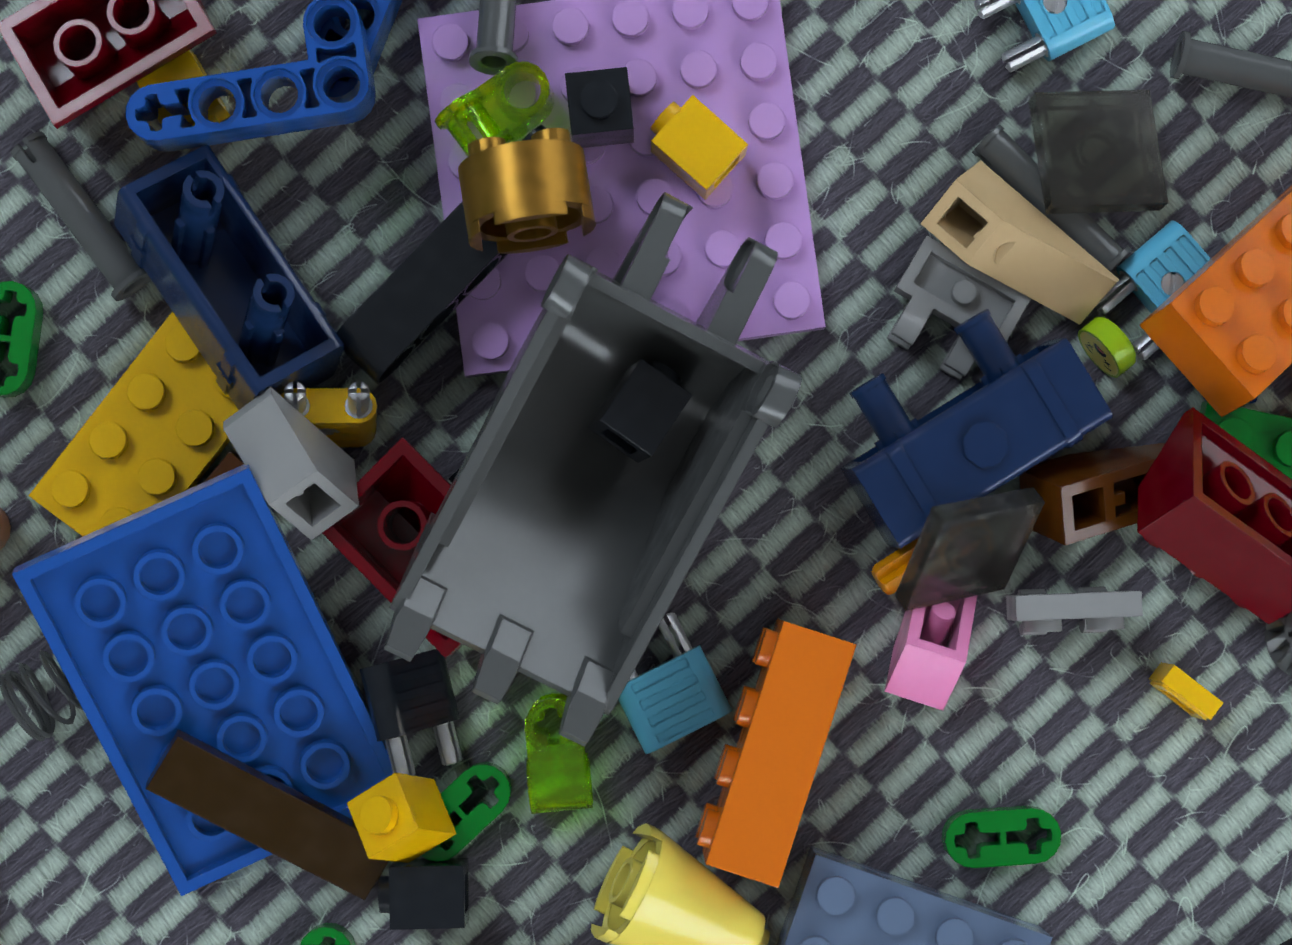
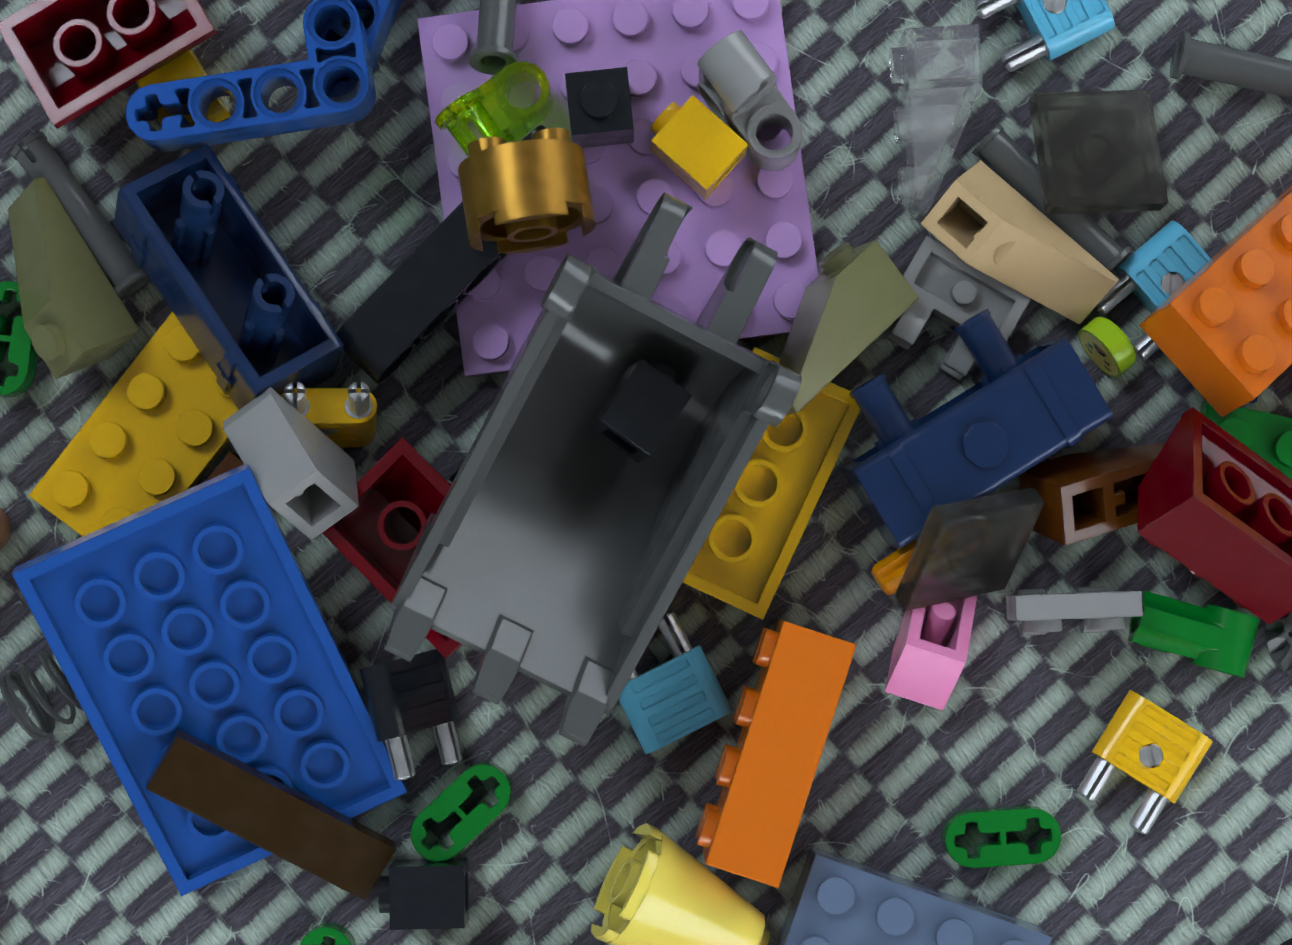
yellow brick [347,772,457,863] -> none
clear neon green piece [525,692,593,814] -> none
yellow tile [1149,662,1223,720] -> none
none -> olive slope [8,176,139,379]
none -> yellow plate [682,347,860,620]
none -> light grey piece [697,30,802,171]
none -> olive slope [778,240,919,415]
none -> clear slope [889,24,983,220]
none -> yellow piece [1077,690,1213,834]
none -> green piece [1128,591,1260,678]

